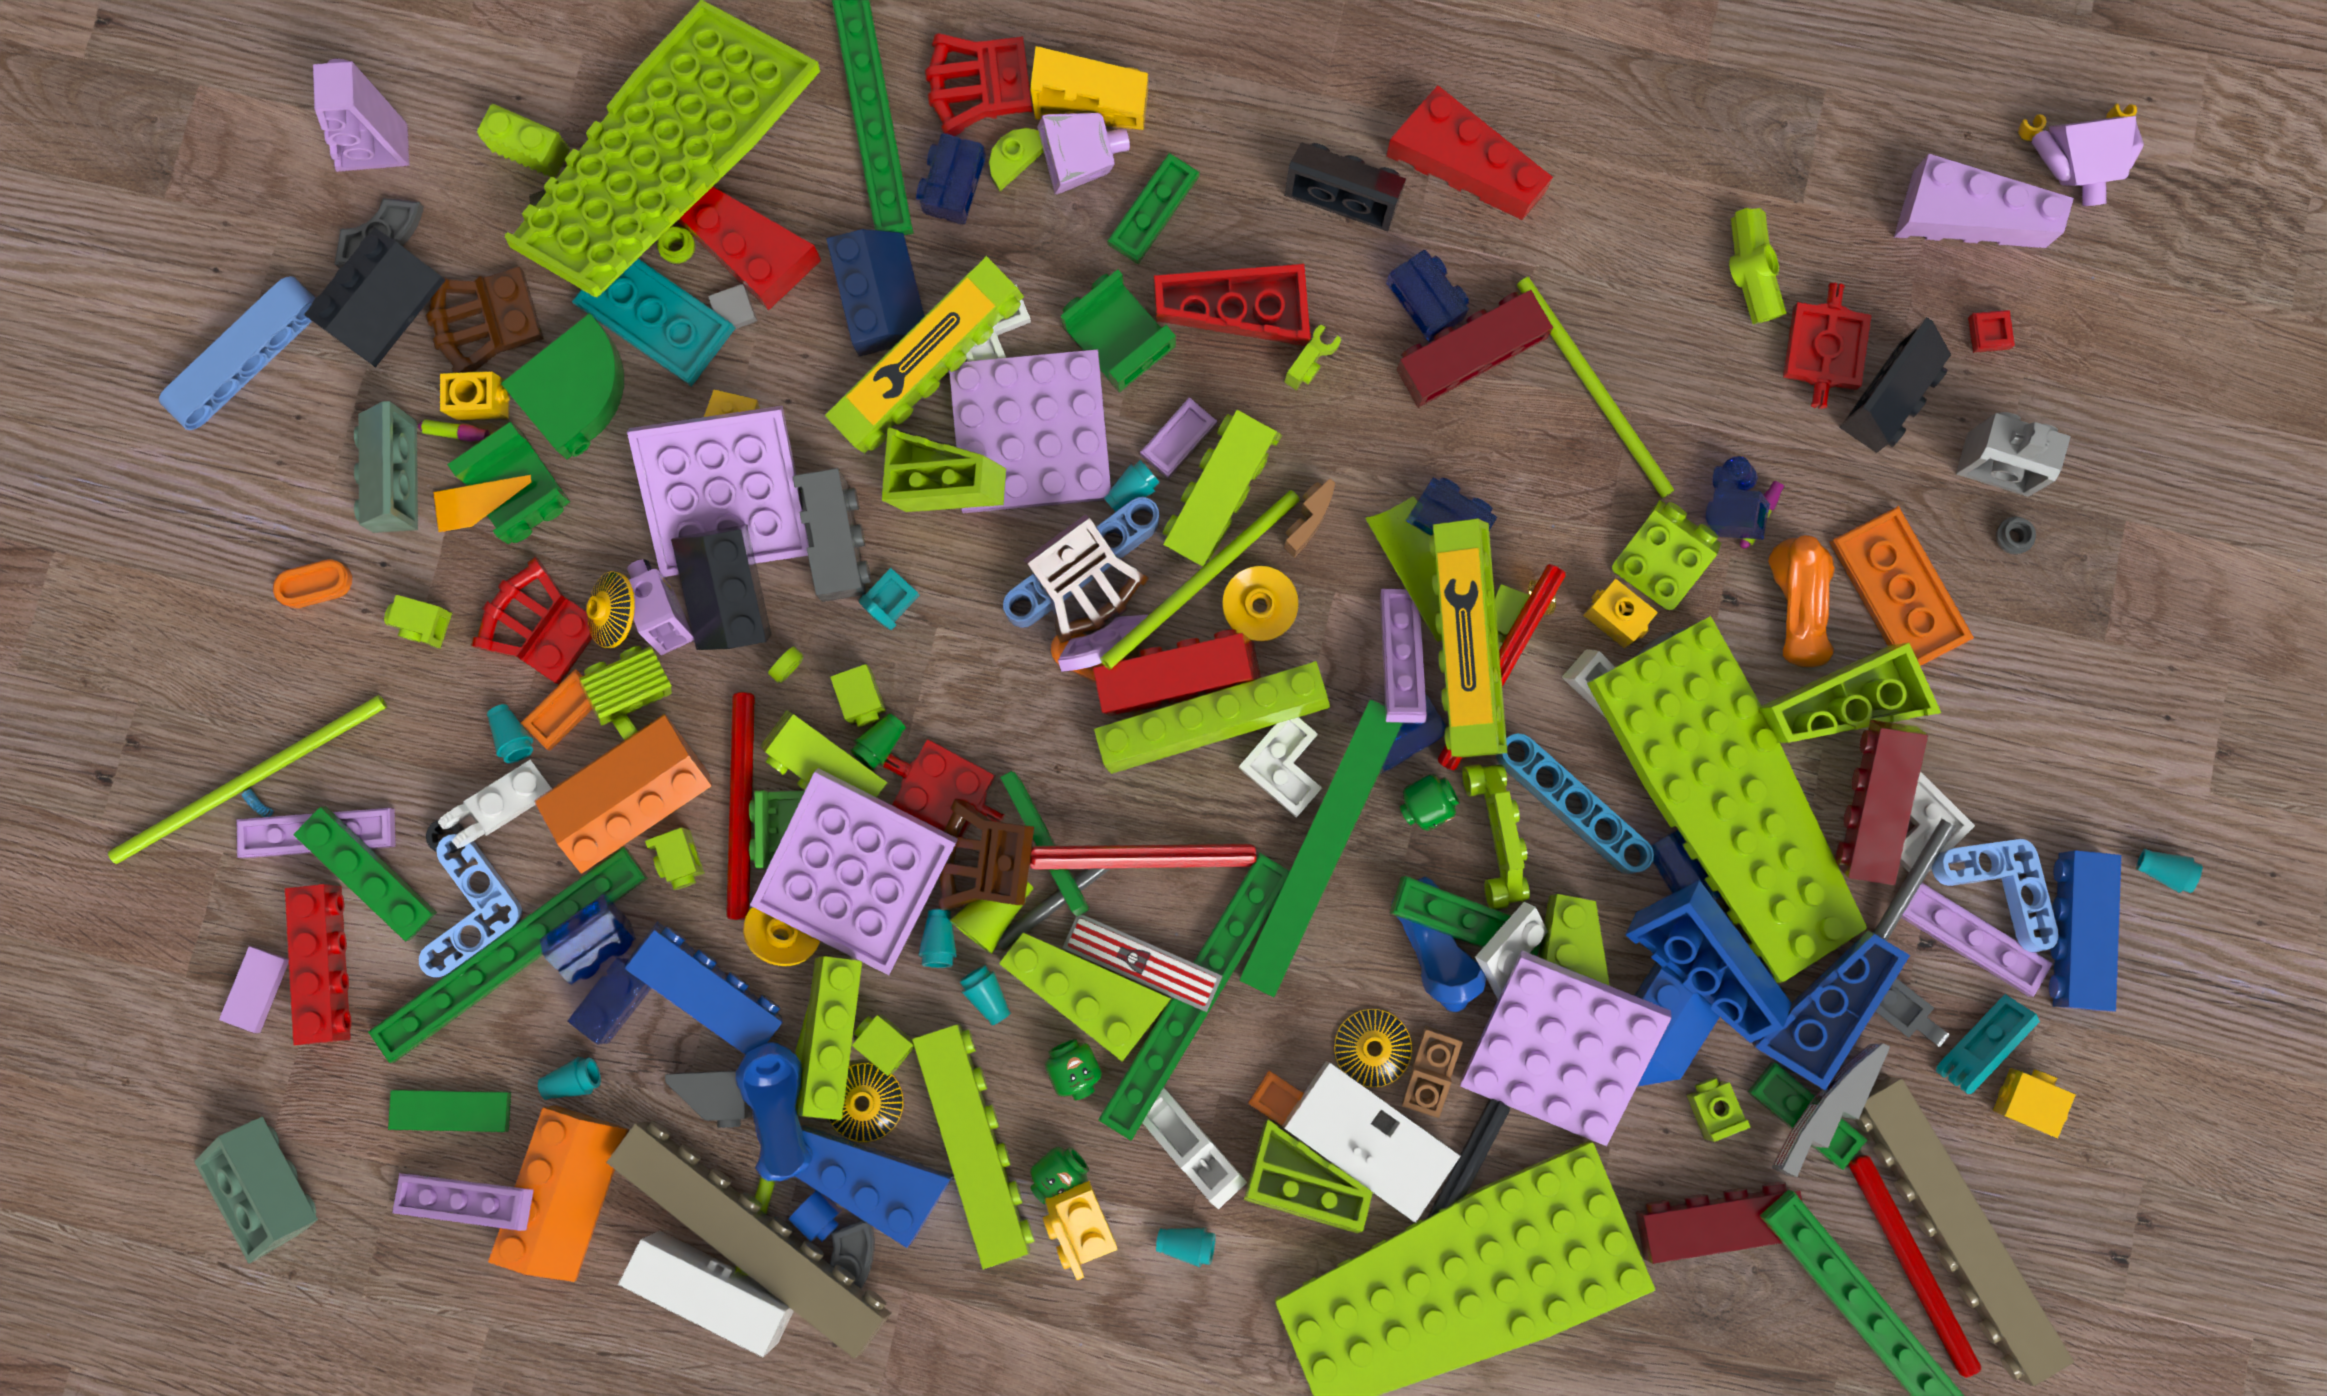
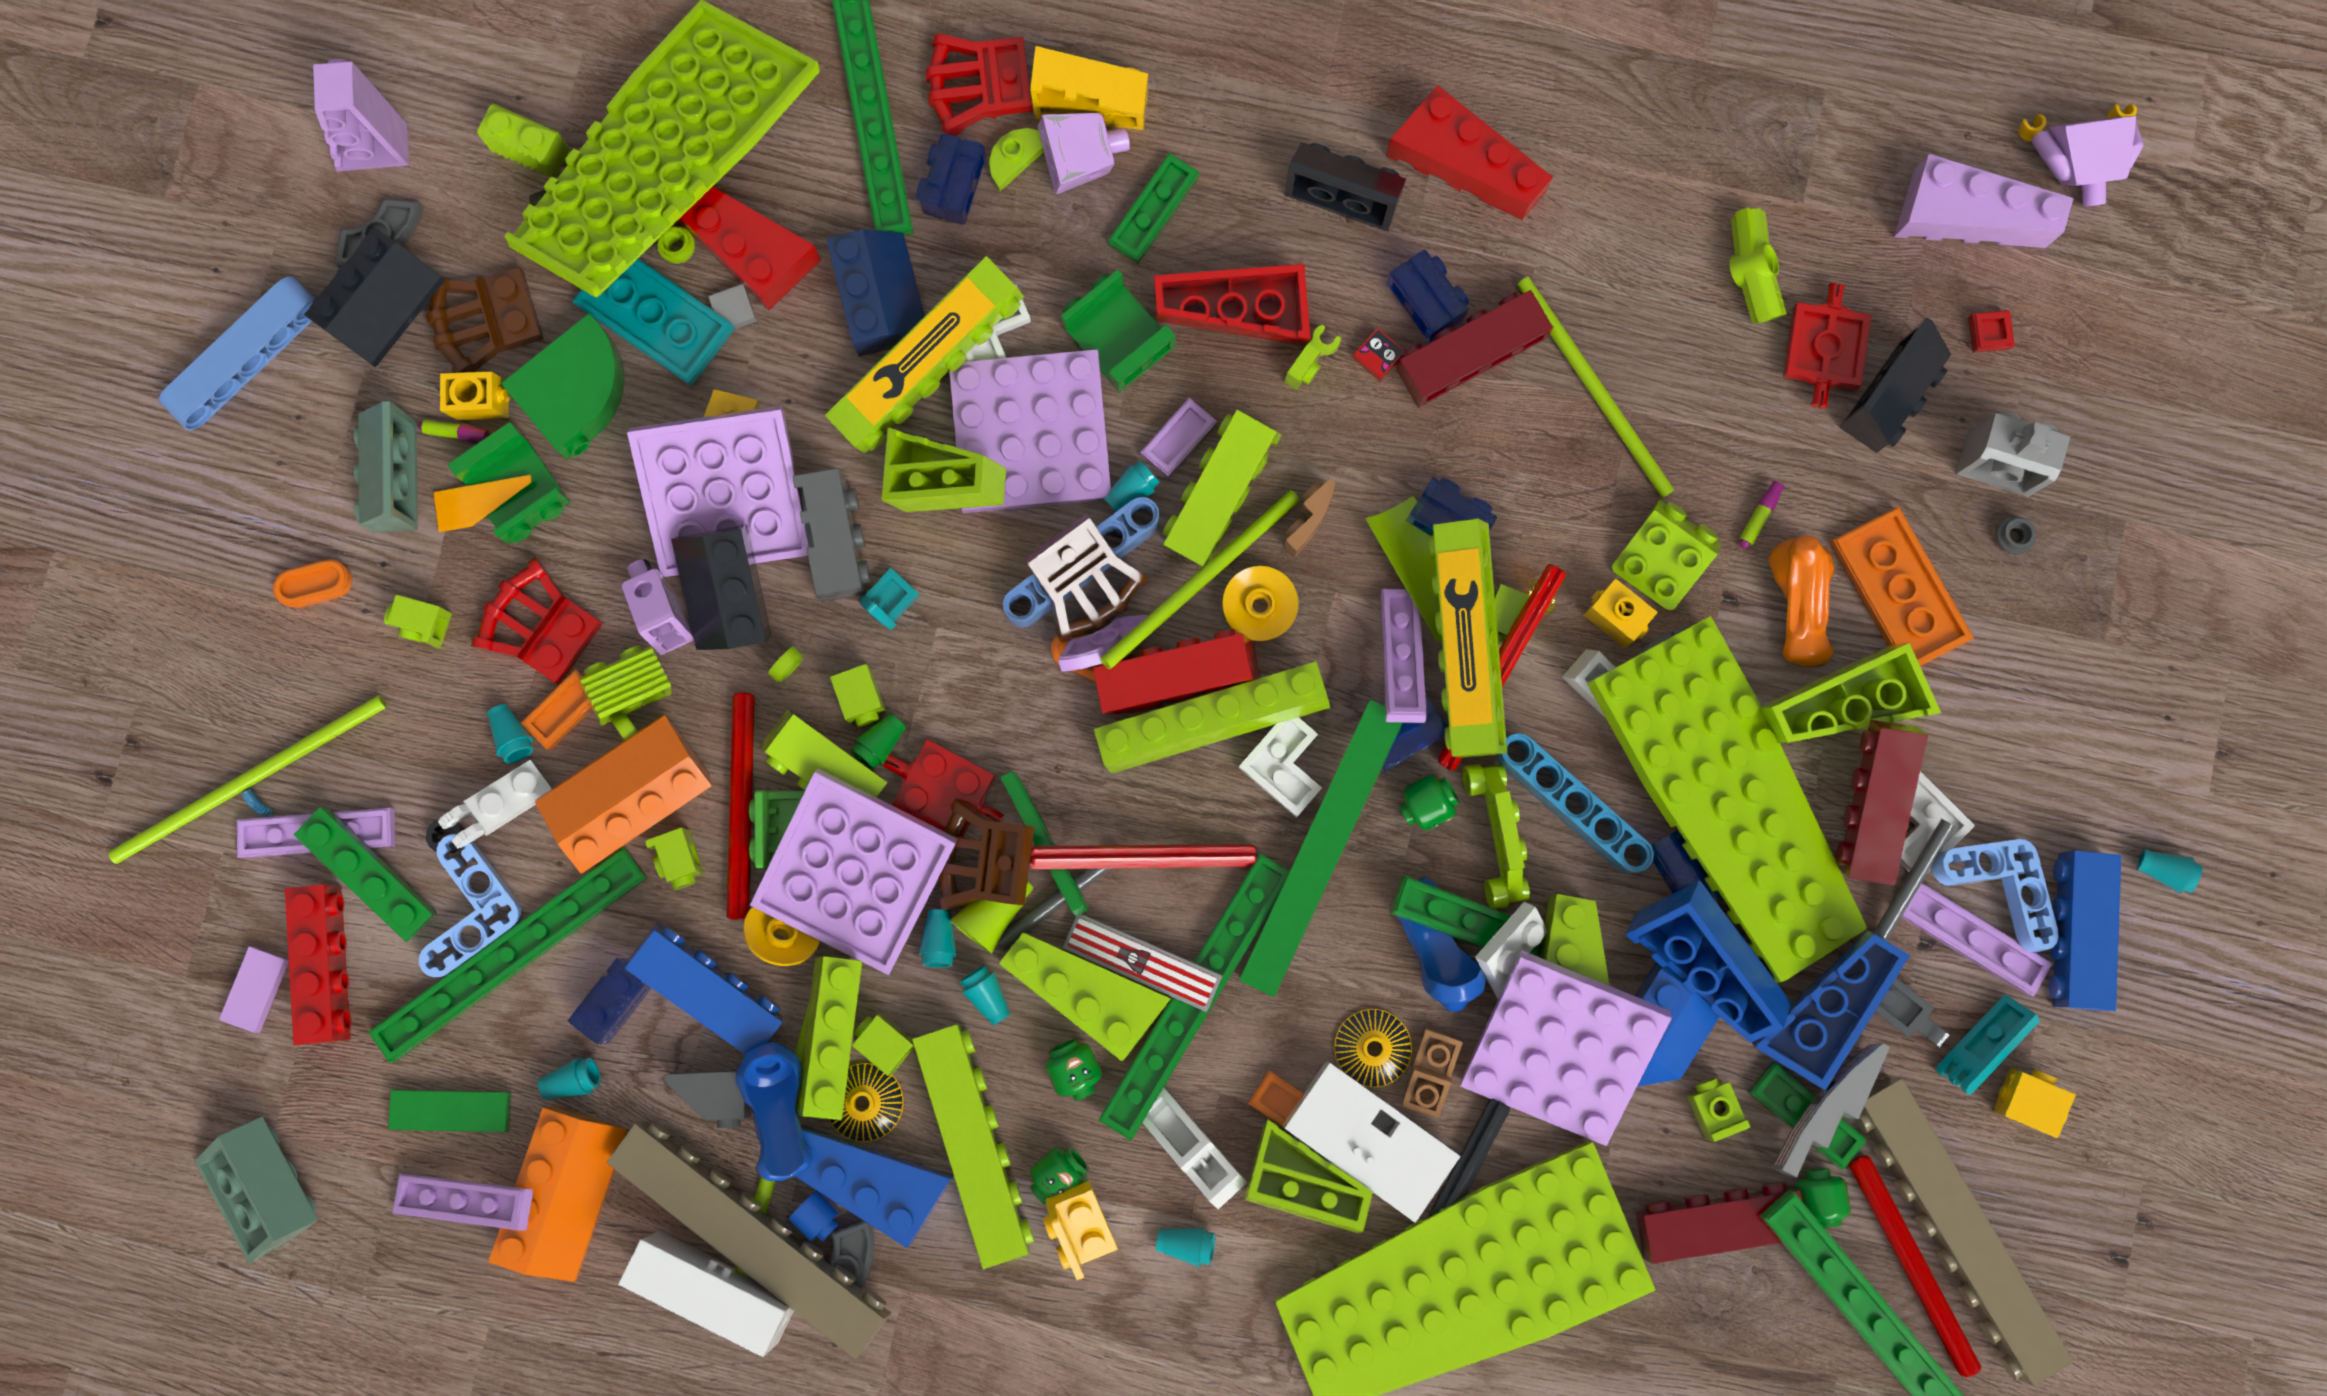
clear blue brick [540,894,636,985] -> none
dish [586,571,635,648] -> none
clear blue brick [1706,456,1770,540] -> none
none -> tile [1352,327,1405,382]
none -> green head [1794,1168,1851,1228]

